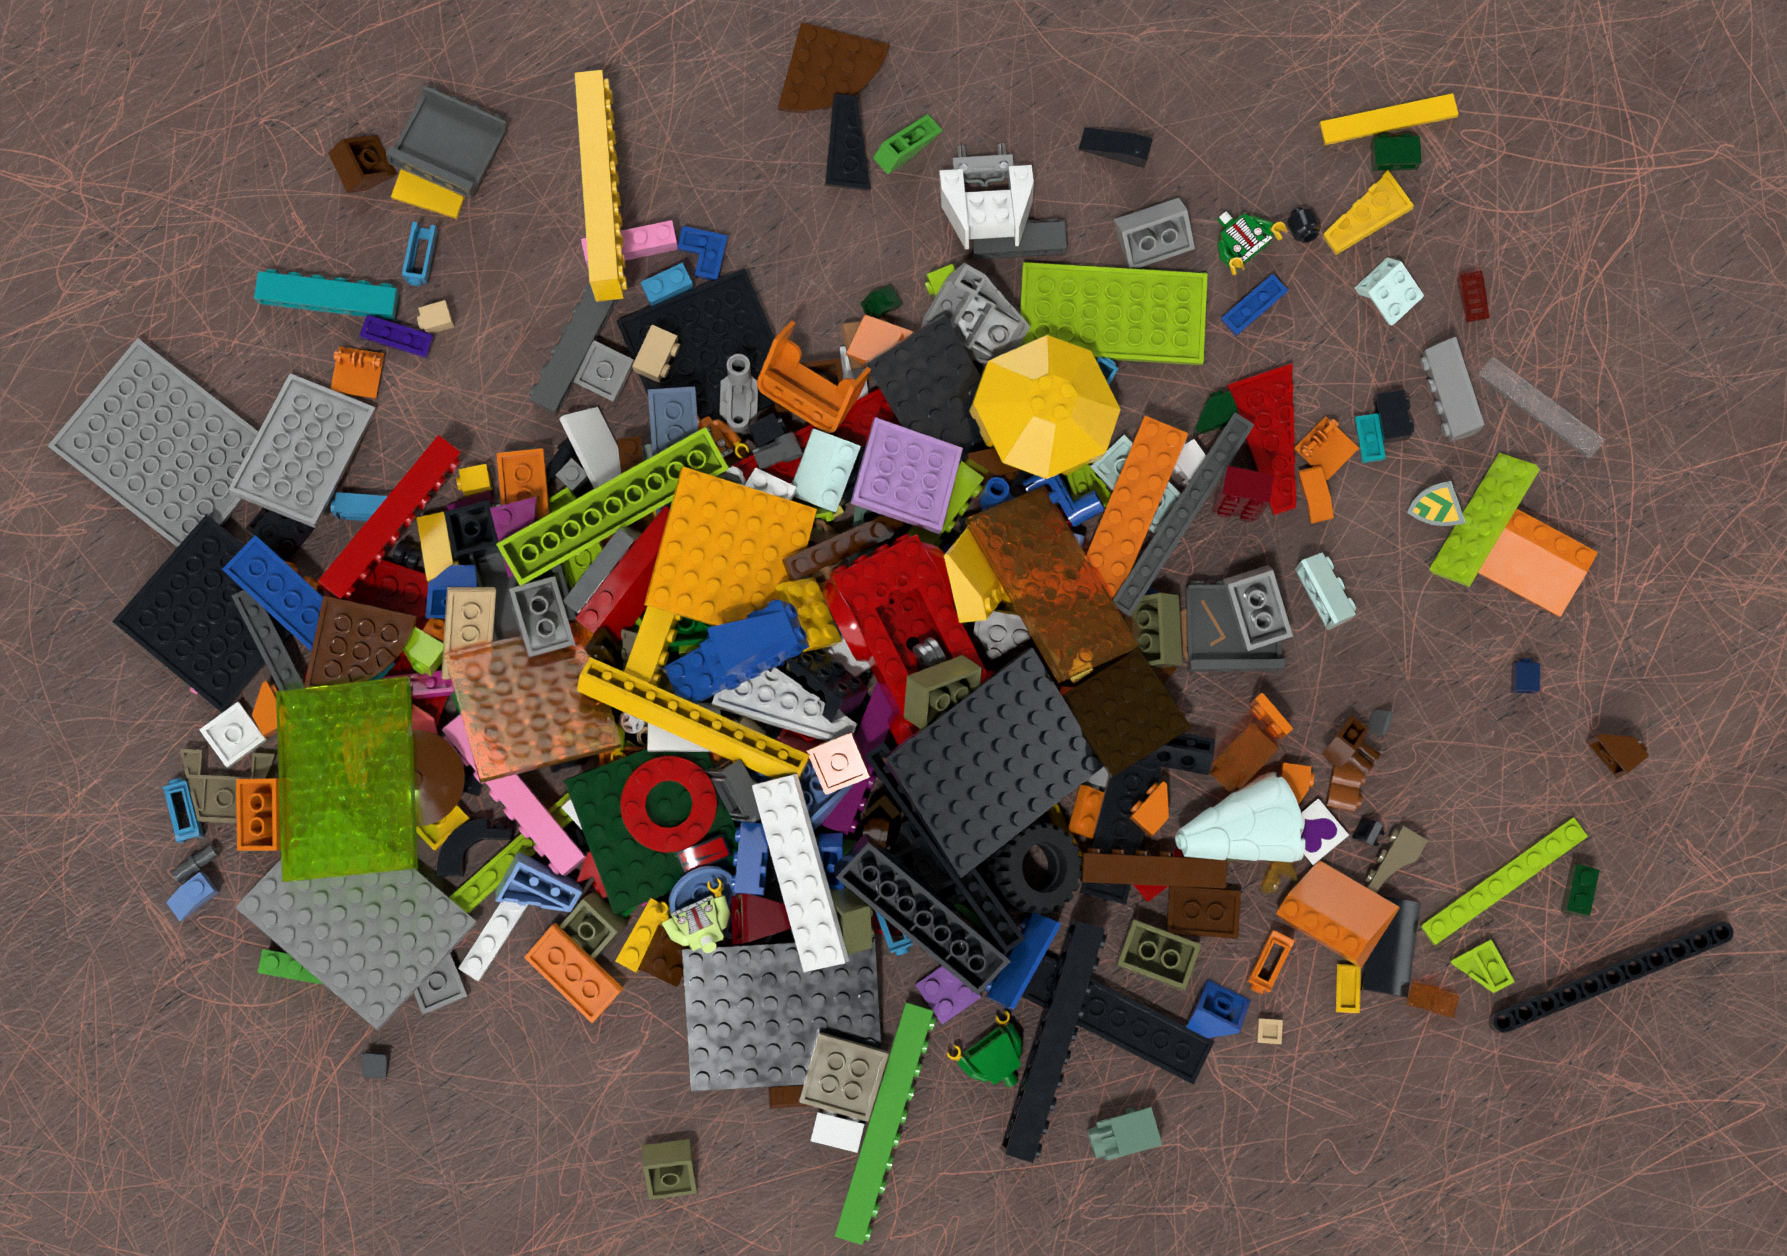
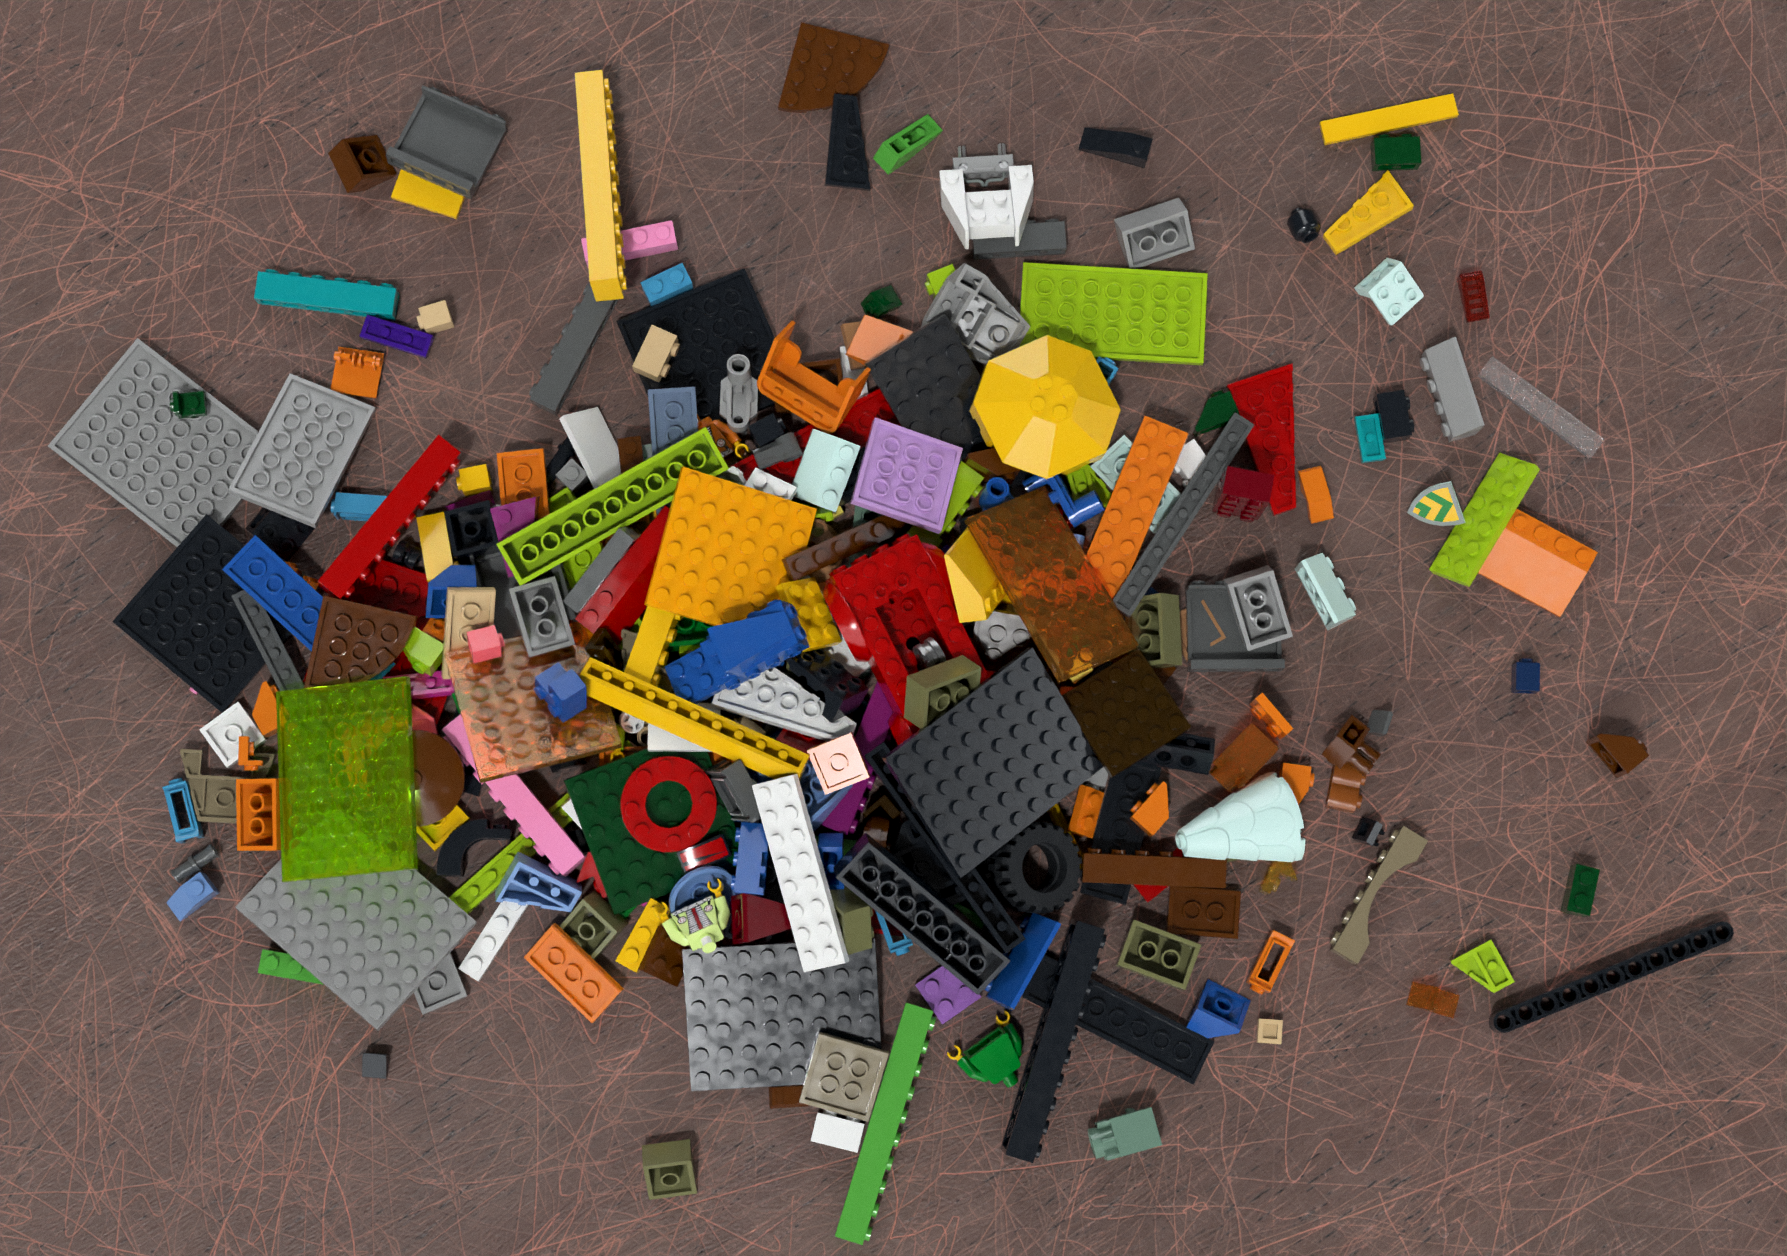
dark azure window [402,222,439,286] -> none
light grey plate [573,340,635,403] -> none
blue plate [677,226,728,281] -> none
torso [1217,211,1288,275] -> none
blue plate [1221,274,1288,337] -> none
orange slope [1276,860,1400,968] -> none
orange hinge [1294,416,1359,480] -> none
tile [1300,799,1349,865] -> none
yellow tile [1336,964,1361,1013] -> none
black slope [1360,895,1421,998] -> none
lime plate [1420,817,1588,945] -> none
none -> dark green bracket [169,391,207,419]
none -> orange bracket [238,736,264,771]
none -> coral brick [467,625,505,663]
none -> blue brick [534,662,587,723]

